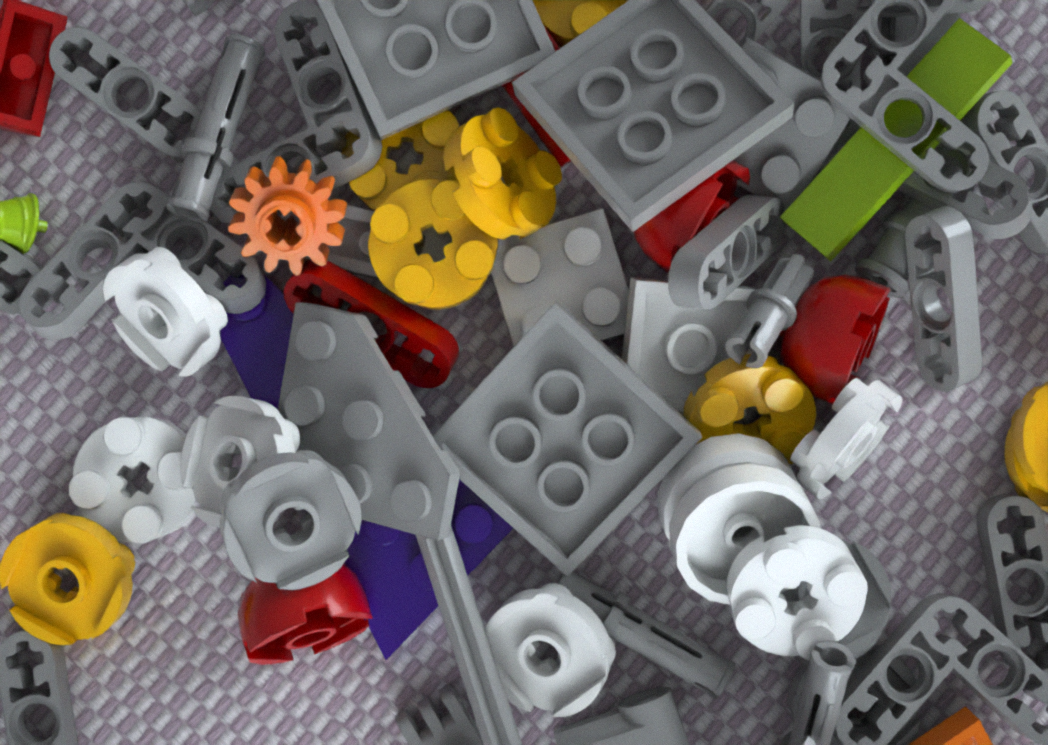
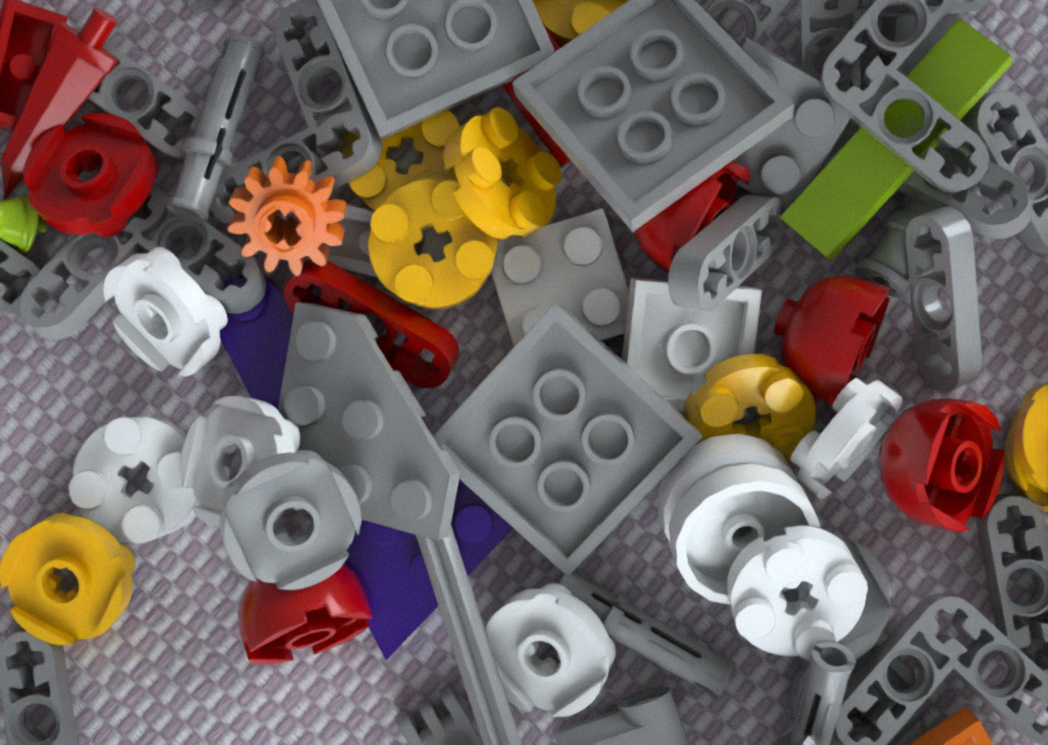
light grey axle [725,254,814,368] -> none
none -> red bar [1,7,119,200]
none -> red plate [23,113,159,238]
none -> red cylinder [879,398,1005,532]

